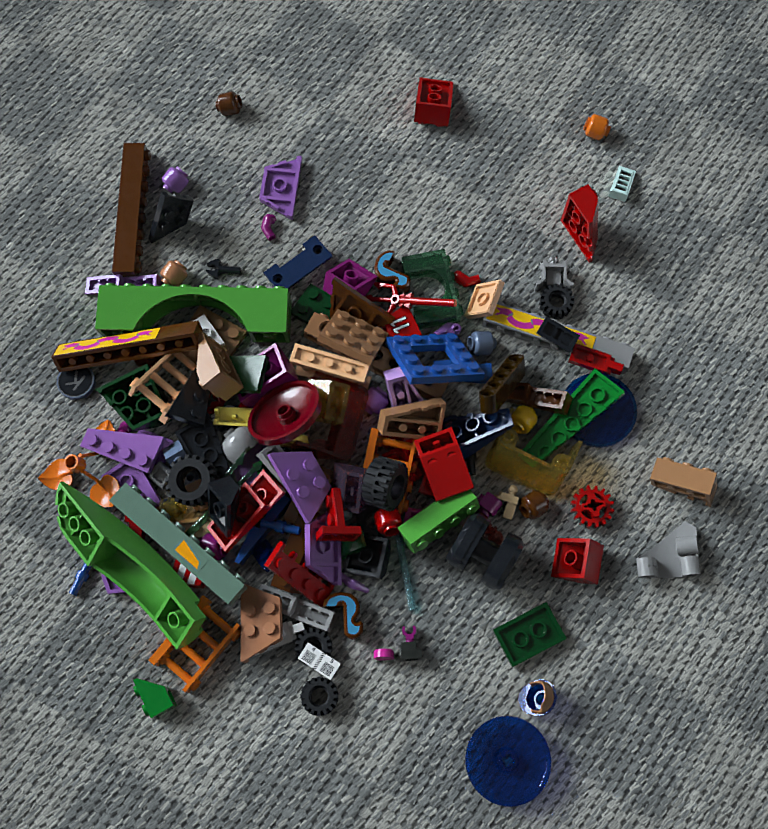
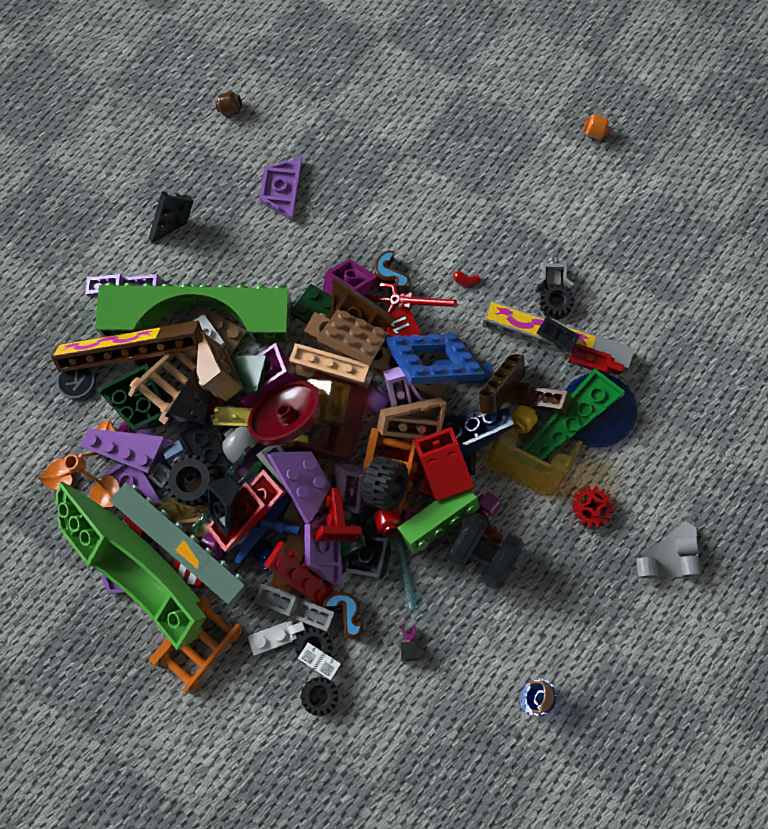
blue bar [69,563,92,596] -> none
reddish brown brick [112,143,151,277] -> none
green slope [133,678,177,719] -> none
nougat head [160,260,188,287] -> none
medium lavender head [162,166,189,193] -> none
black bar [206,259,241,280] -> none
nougat wing [240,584,283,663] -> none
magenta arm [261,214,276,241] -> none
dark blue brick [263,235,333,289] -> none
medium lavender hand [341,572,369,593] -> none
dark pink tile [373,649,394,661] -> none
clear green arch [401,249,463,330] -> none
red slope [414,77,453,127] -> none
medium lavender arm [433,322,461,335] -> none
light nougat tile [464,279,505,319] -> none
clear blue dish [465,716,551,807] -> none
sand blue head [467,331,497,355] -> none
dark green plate [492,602,567,667] -> none
tan piece [494,485,519,520] -> none
reddish brown head [519,490,549,520] -> none
red slope [551,538,604,585] -> none
red wedge [560,184,598,263] -> none
light aqua slope [608,166,636,202] -> none
medium nougat wedge [650,457,717,507] -> none

